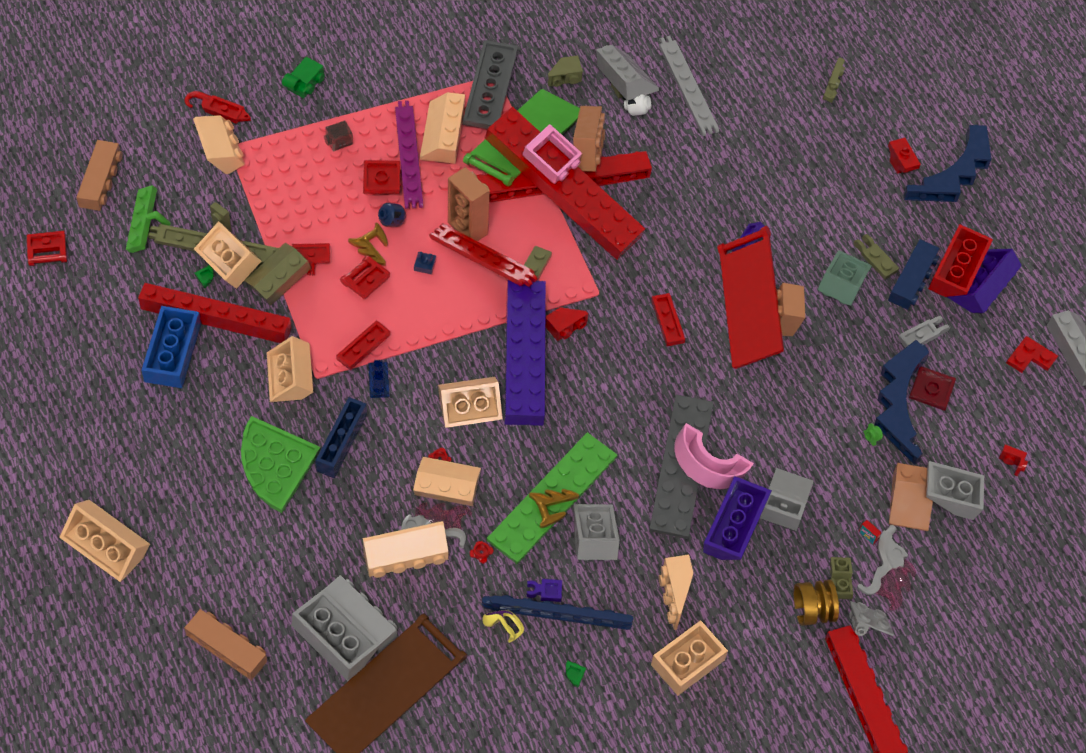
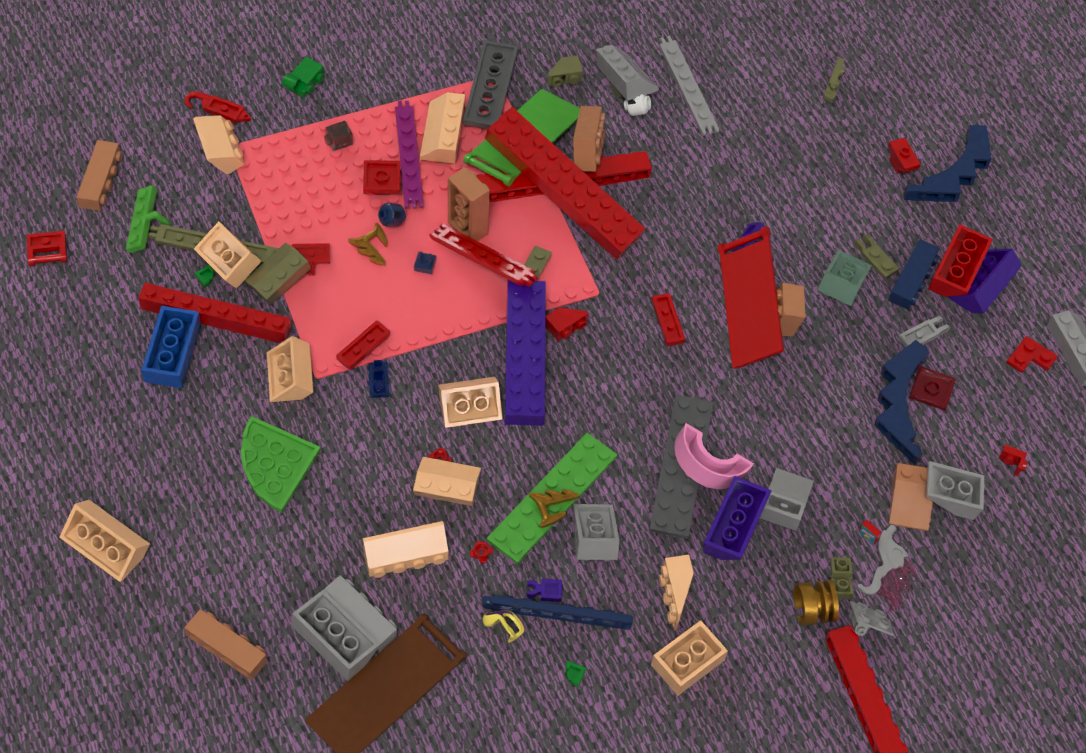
olive plate [210,202,232,232] -> none
dark blue brick [315,397,367,478] -> none
red plate [340,256,390,299] -> none
clear pink piece [384,503,472,549] -> none
bright pink window [522,124,582,184] -> none
bright green plate [864,423,883,446] -> none

